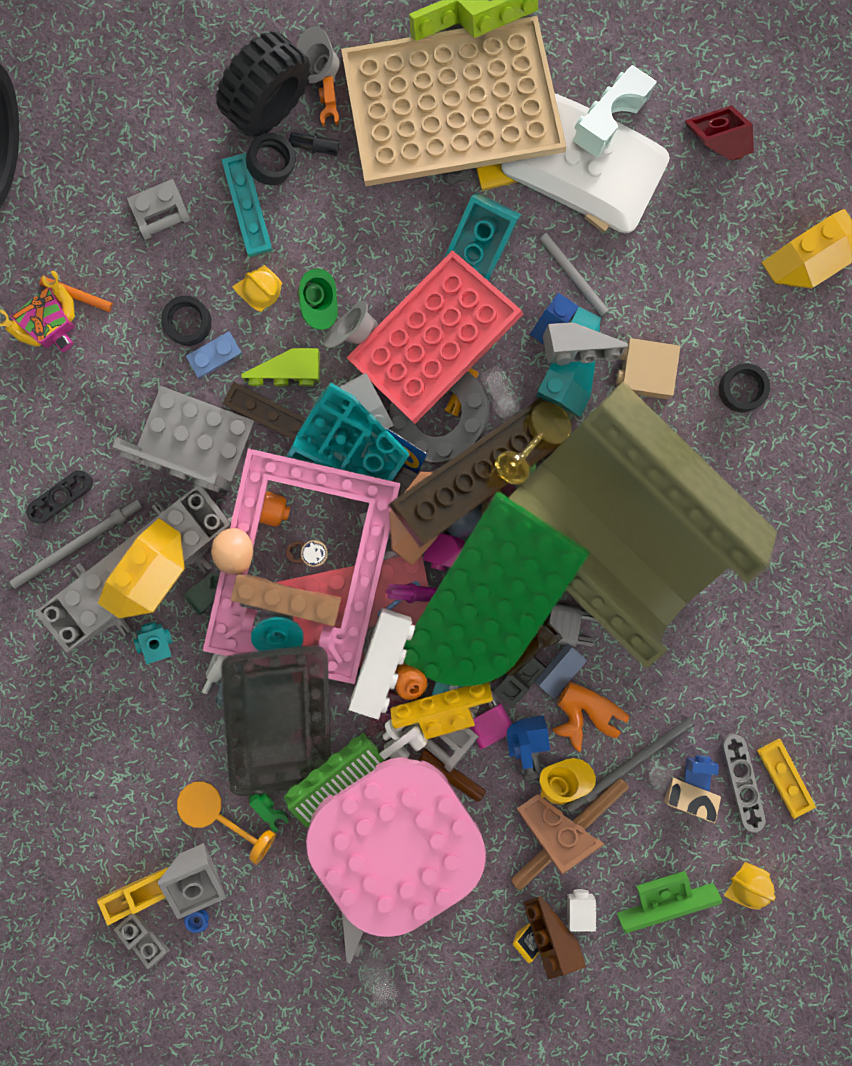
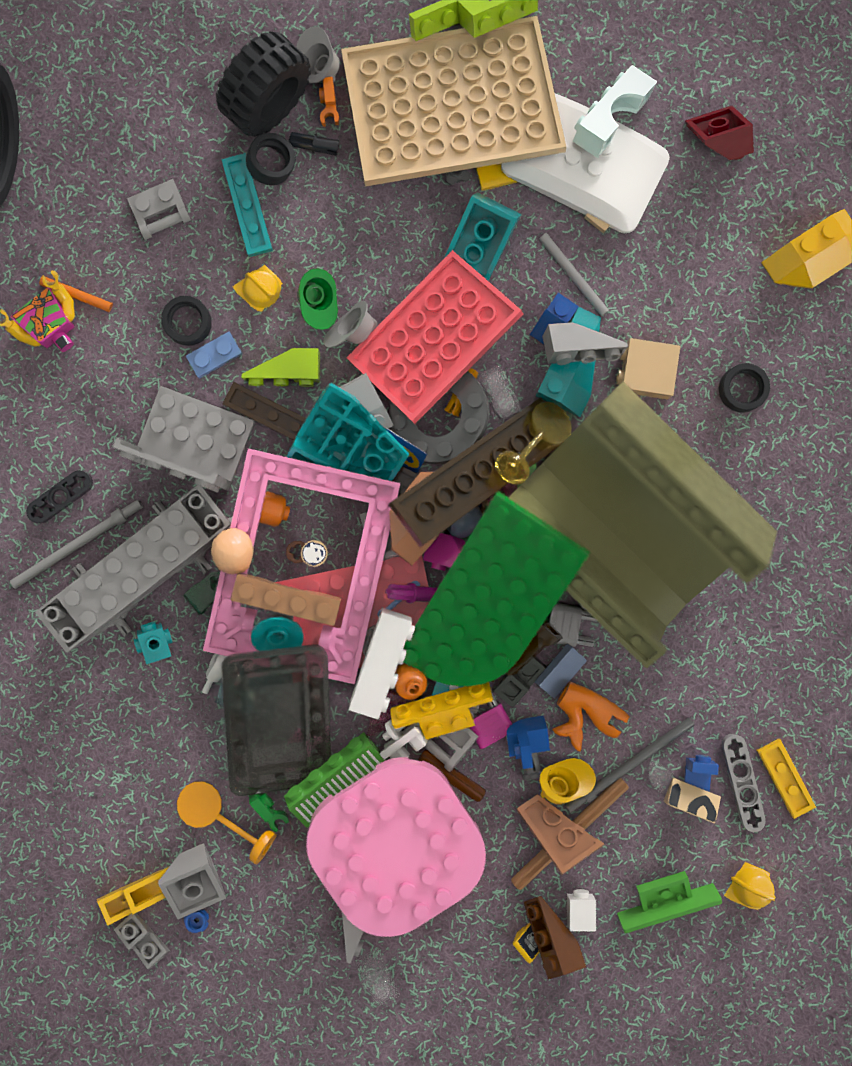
yellow wedge [98,518,185,618] -> none

